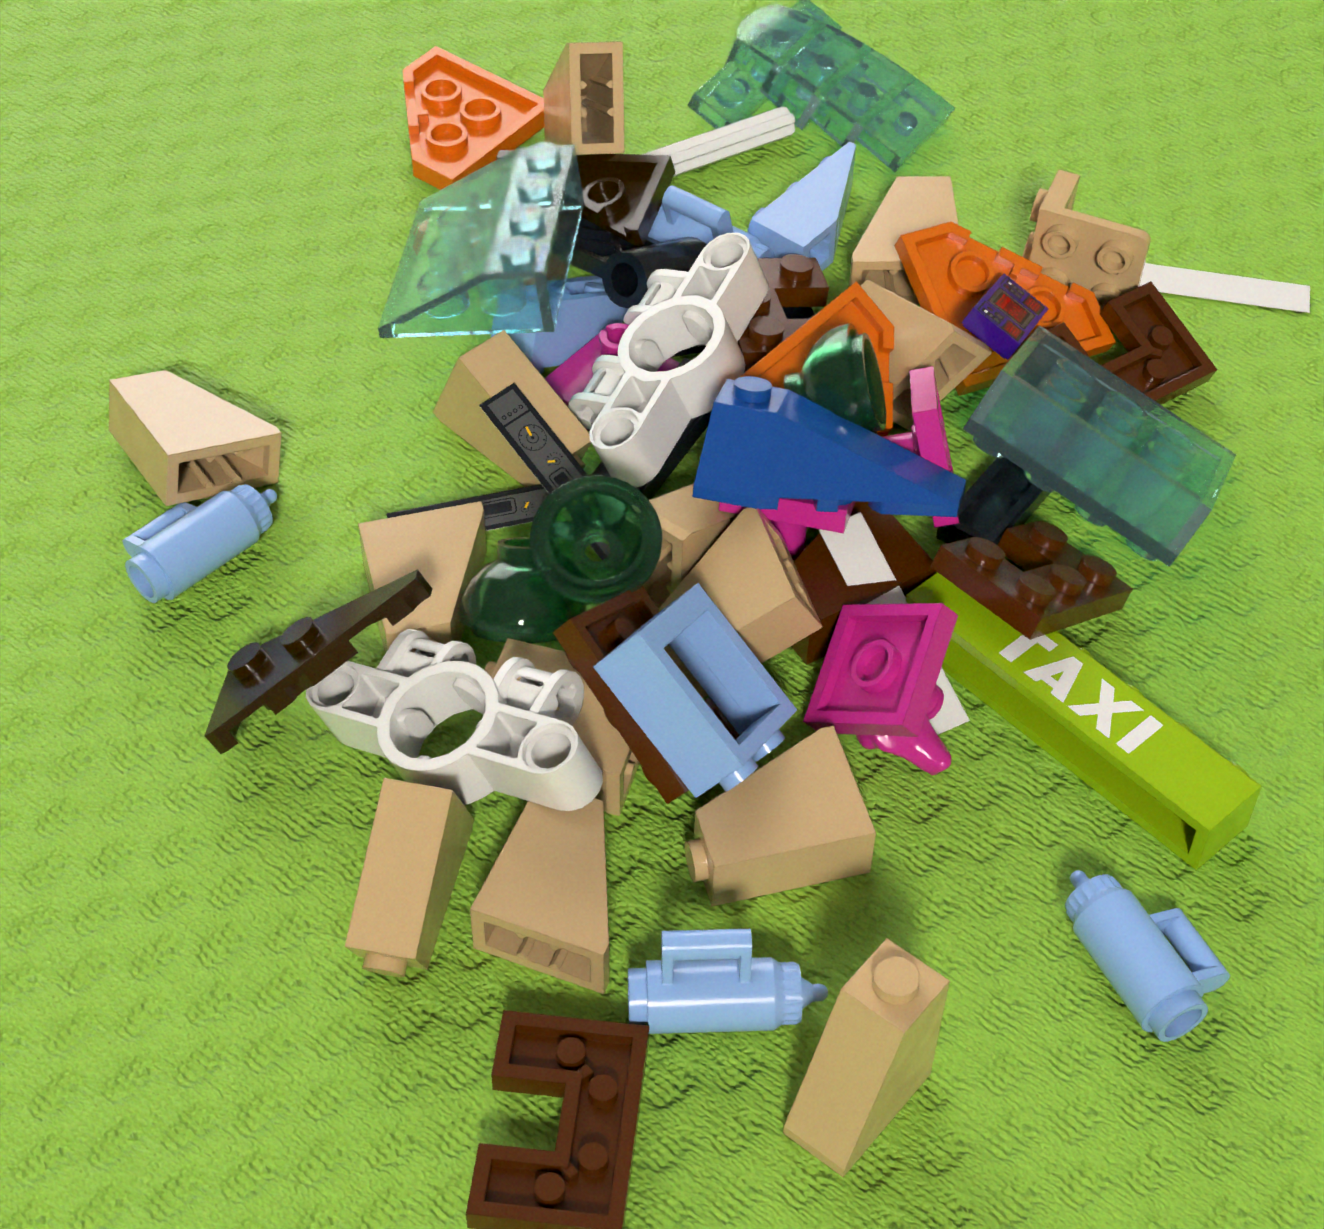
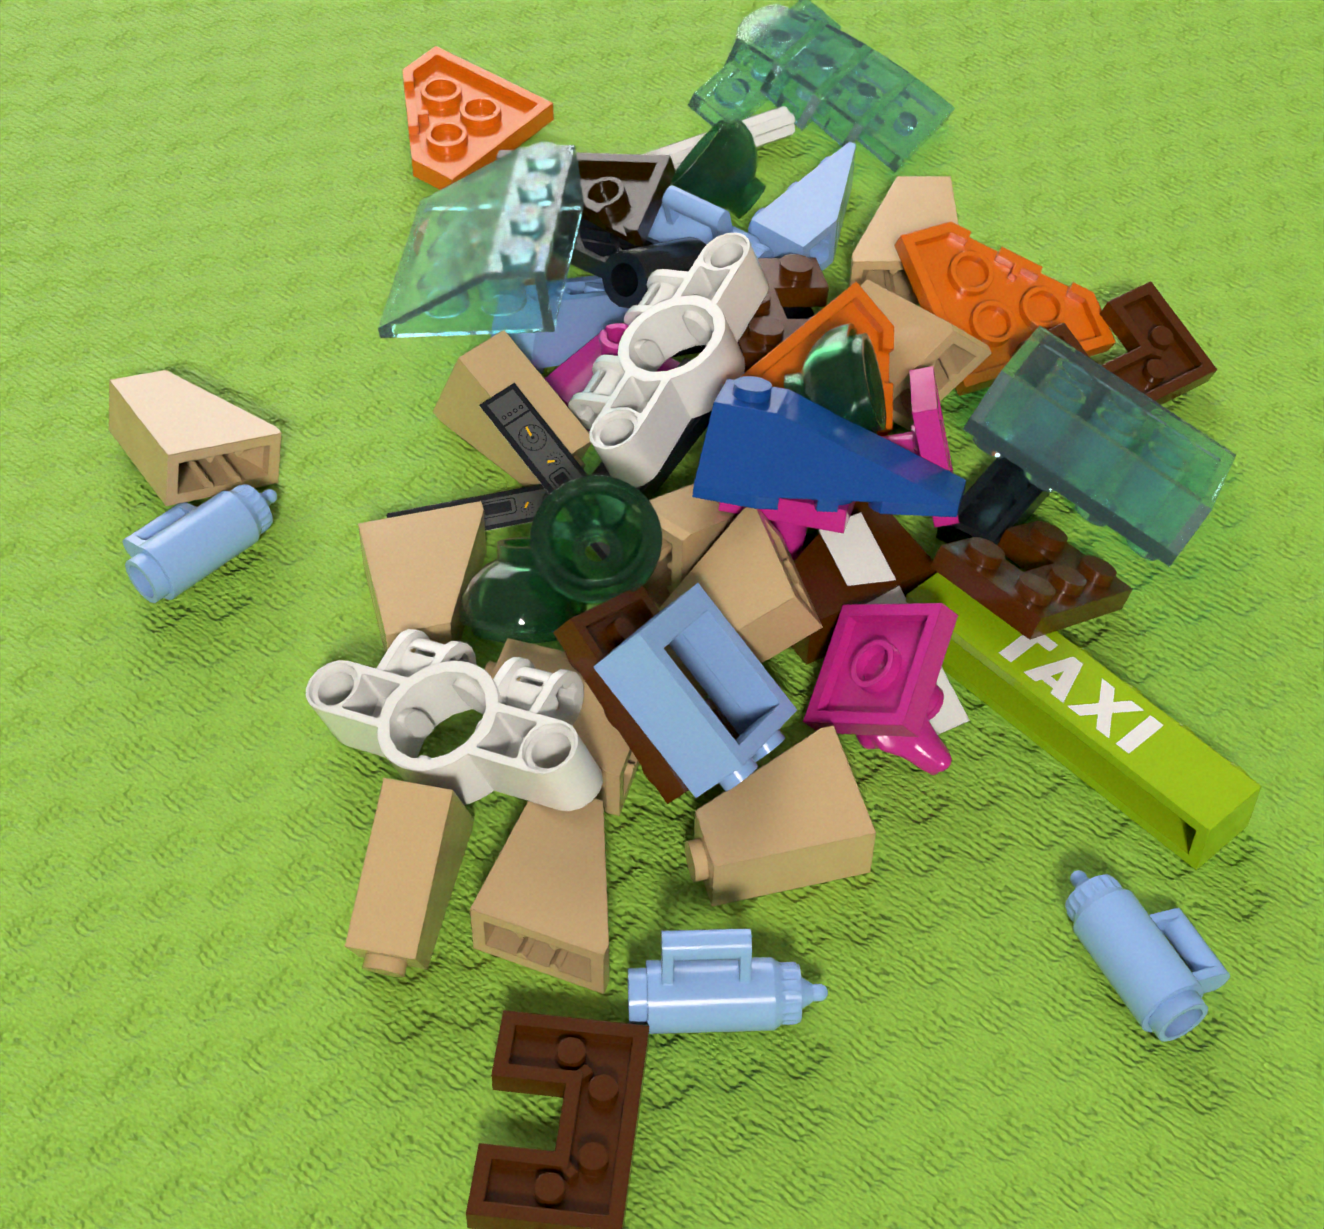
dark brown wing [204,569,433,754] -> none
tan slope [543,41,624,155] -> none
tan slope [783,938,950,1177] -> none
tile [961,273,1048,360] -> none
tan bracket [1022,169,1151,310] -> none
white sticker [1139,263,1310,313] -> none
none -> clear green piece [670,118,766,219]

